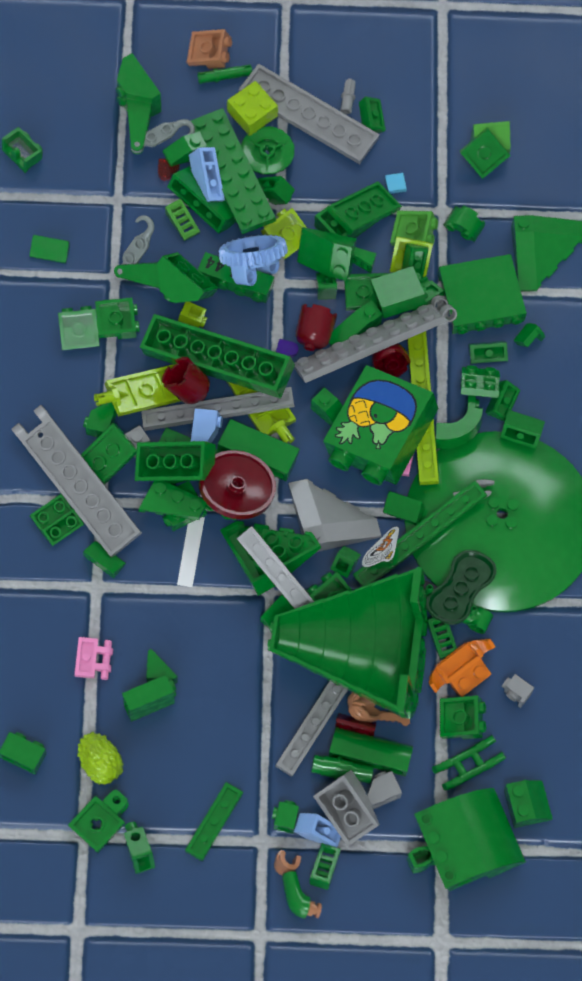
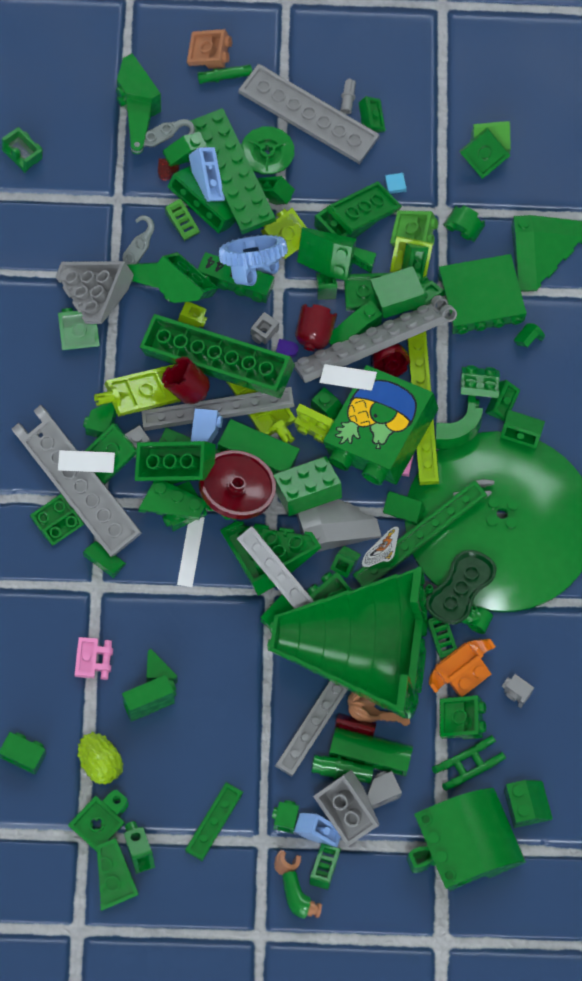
green slope [30,235,70,263] -> none
green plate [95,298,140,339] -> none
lime brick [227,81,278,136] -> none
green slope [468,341,508,364] -> none
none -> light grey slope [55,261,134,324]
none -> white sticker [58,450,115,473]
none -> green wing [97,838,139,911]
none -> light grey brick [251,312,279,345]
none -> green brick [273,456,342,516]
none -> lime plate [294,403,334,443]
none -> white sticker [319,364,377,391]

